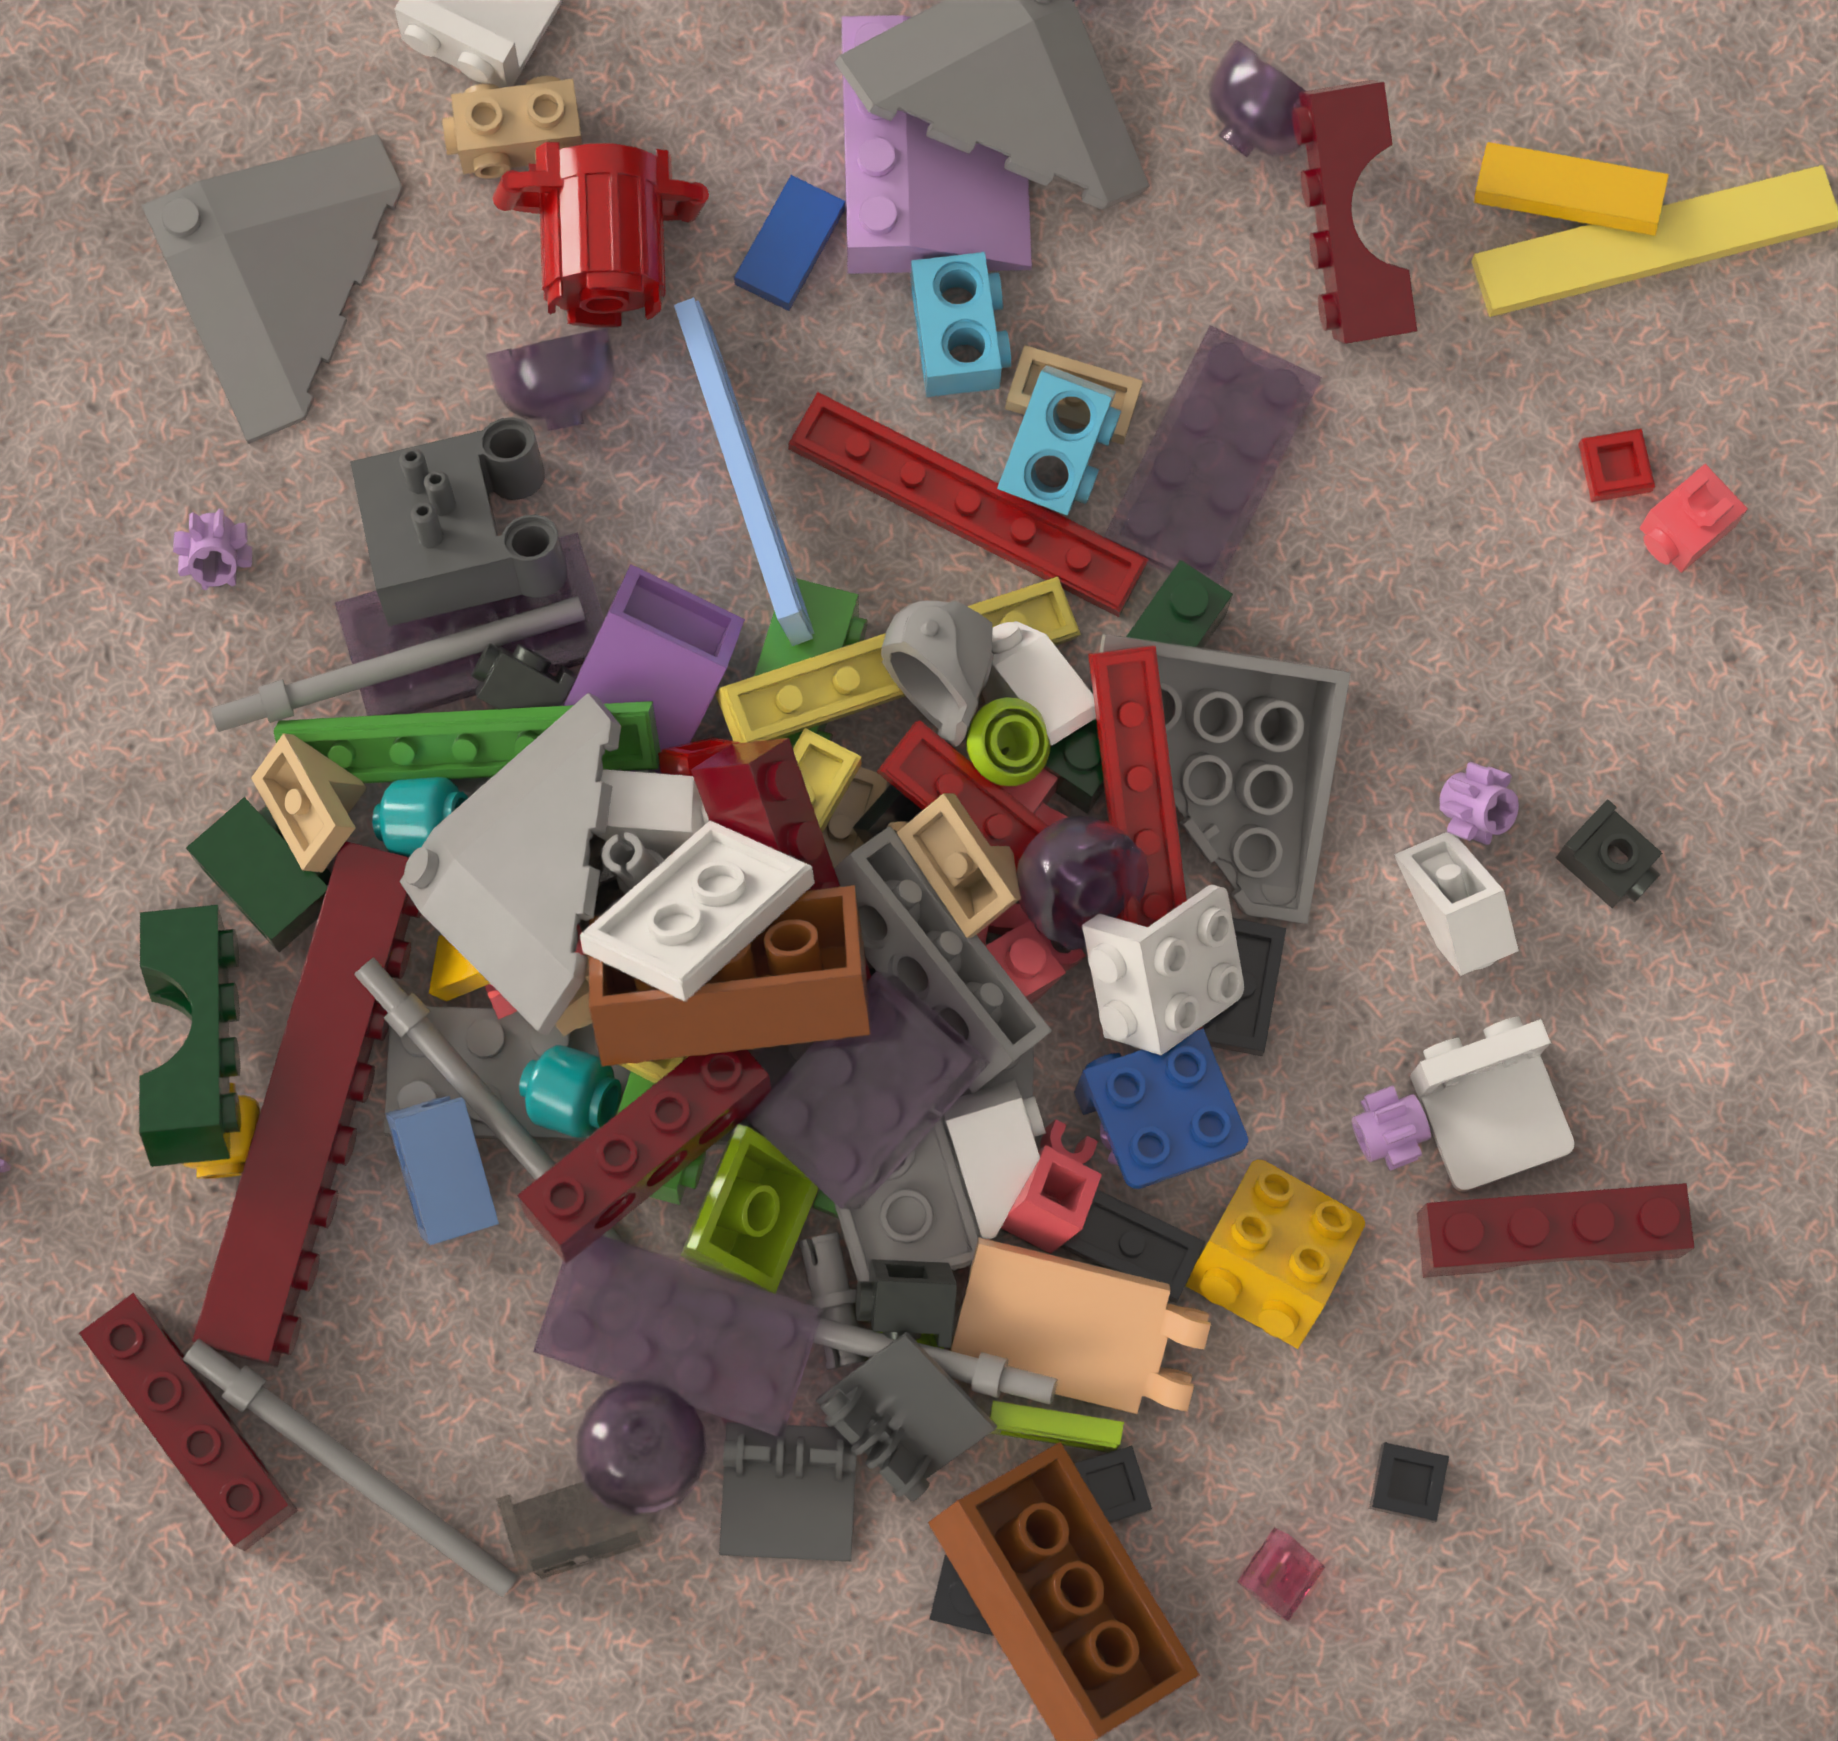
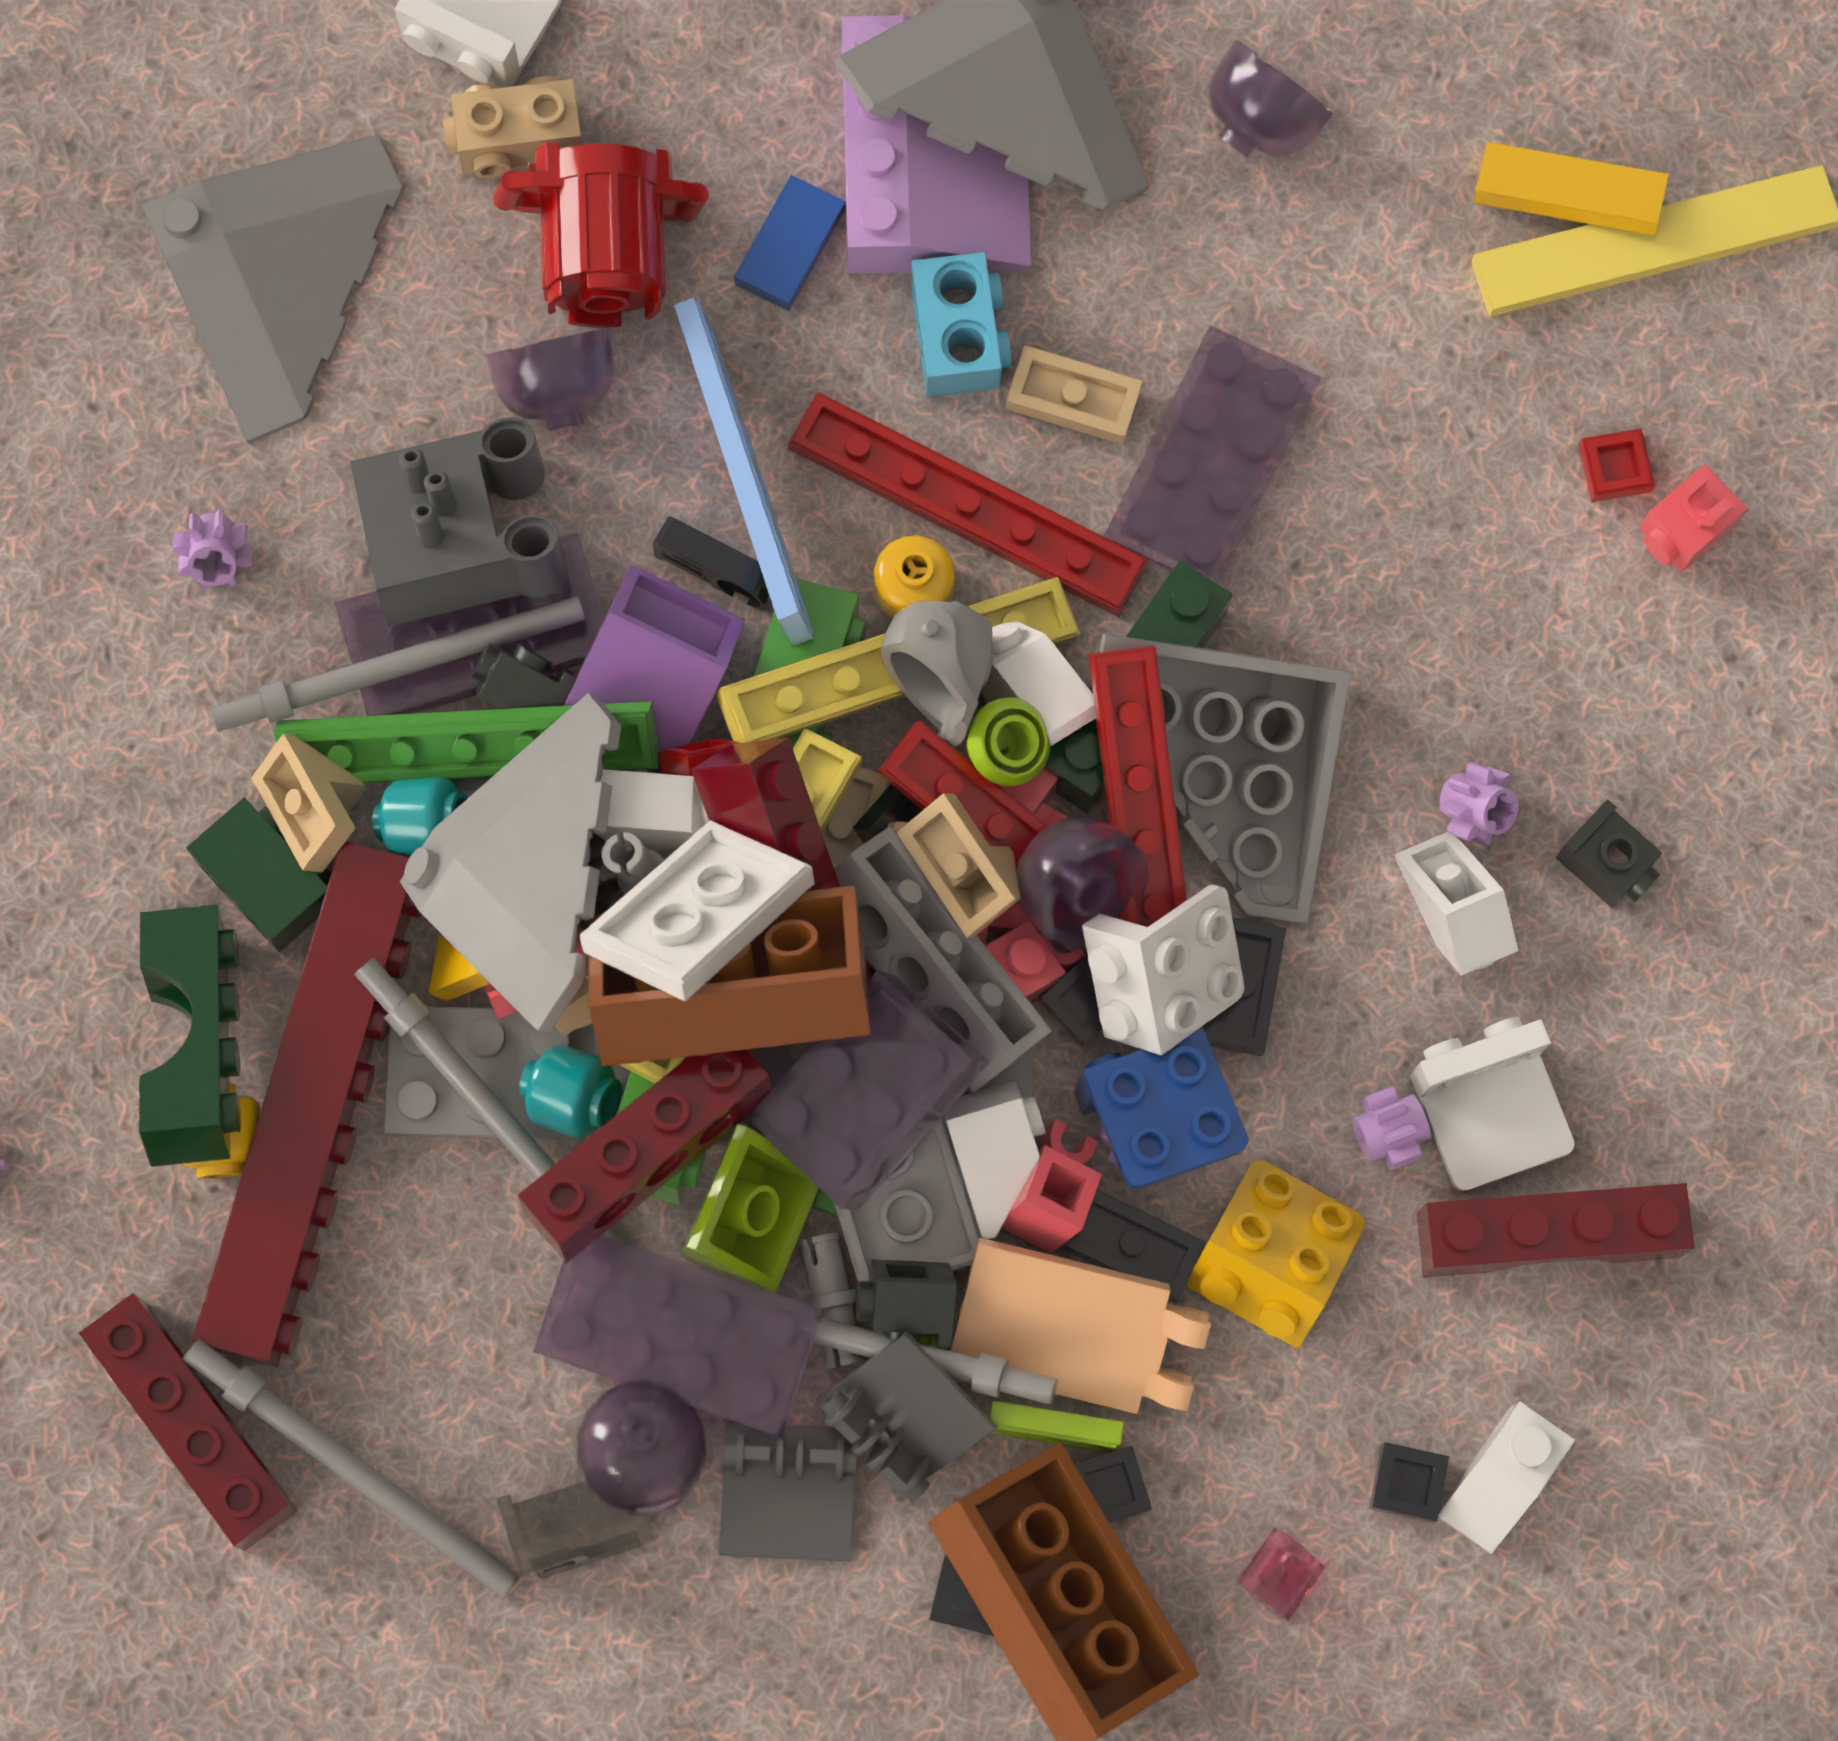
medium blue hinge [385,1096,499,1245] -> none
medium azure brick [997,365,1121,516] -> none
dark red arch [1292,80,1417,344] -> none
none -> black piece [653,516,770,609]
none -> yellow head [873,535,955,620]
none -> black plate [1038,955,1102,1047]
none -> white slope [1438,1402,1575,1554]

